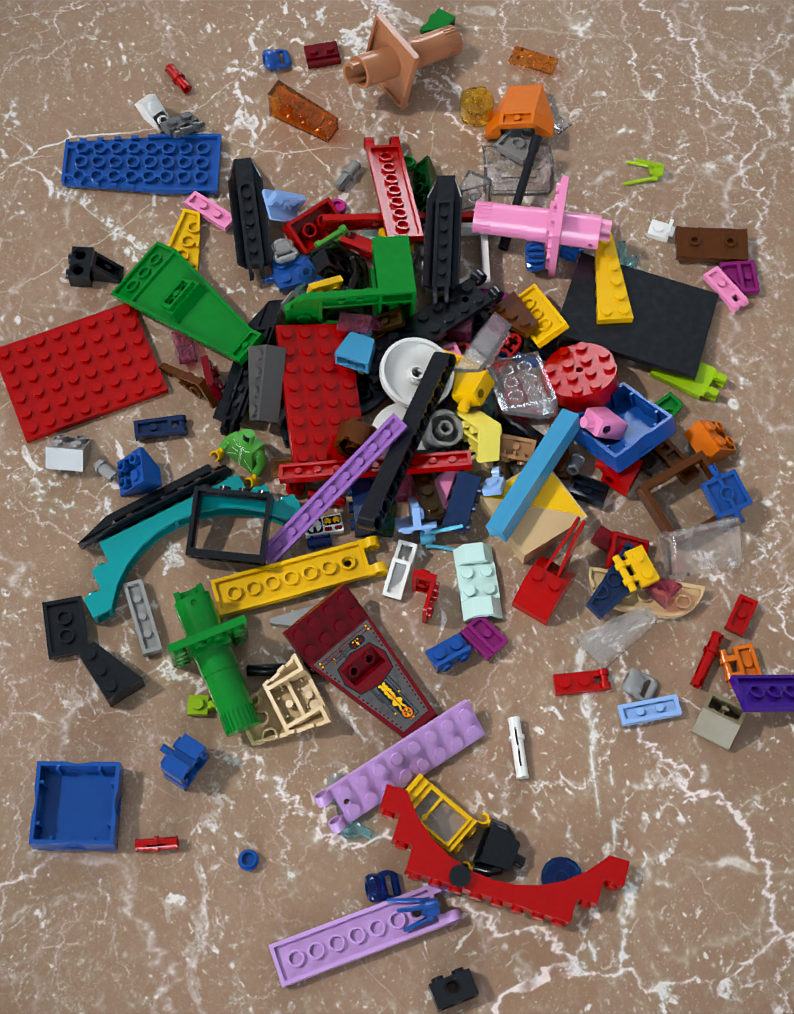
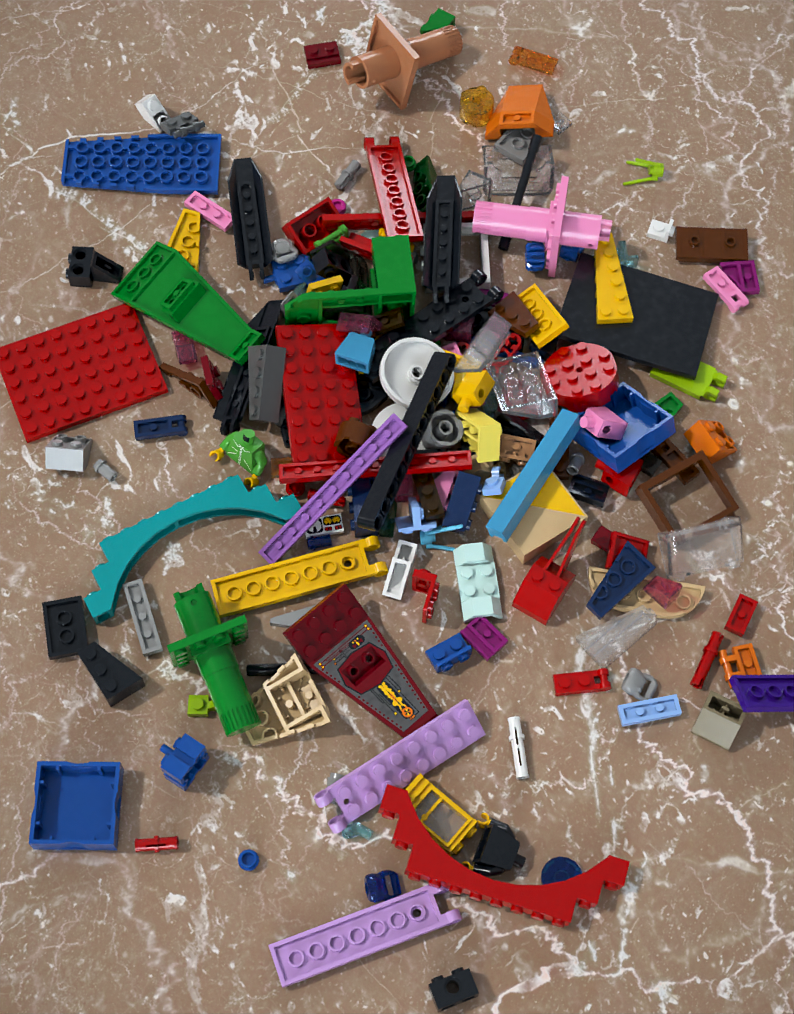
black hinge [78,464,232,550] -> none
blue slope [117,447,162,497] -> none
red pin [165,63,192,94] -> none
black window [185,484,274,566] -> none
blue piece [262,49,292,71] -> none
light blue bracket [262,189,306,223] -> none
clear orange wedge [268,80,339,143] -> none
blue plant [386,896,440,932] -> none
black tile [449,865,471,888] -> none
yellow plate [612,545,660,592] -> none
blue plate [700,463,753,525] -> none

